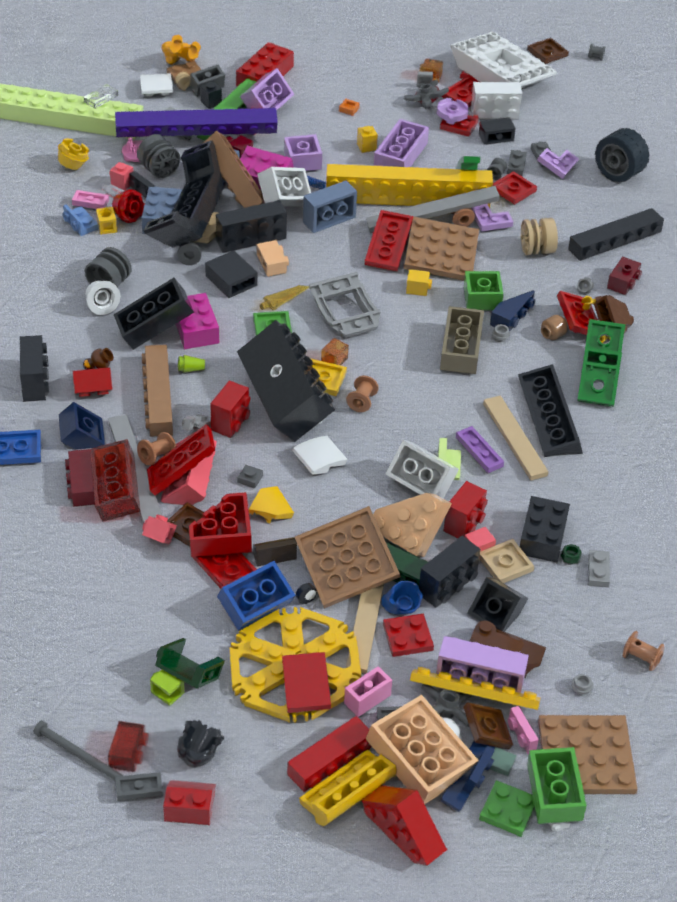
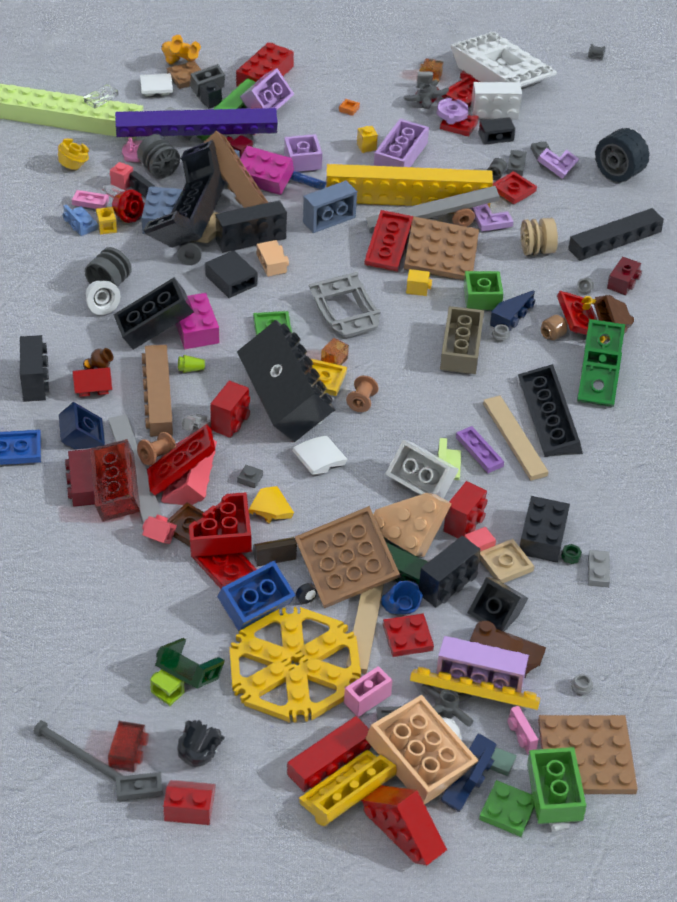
tan tile [175,72,190,91] -> none
white brick [257,167,311,206] -> none
clear yellow bar [259,285,309,310] -> none
red tile [282,652,331,713] -> none
green slope [455,156,480,170] -> none
reddish brown tile [463,702,513,749] -> none
reddish brown tile [527,37,569,64] -> none
nougat hose [622,631,665,671] -> none

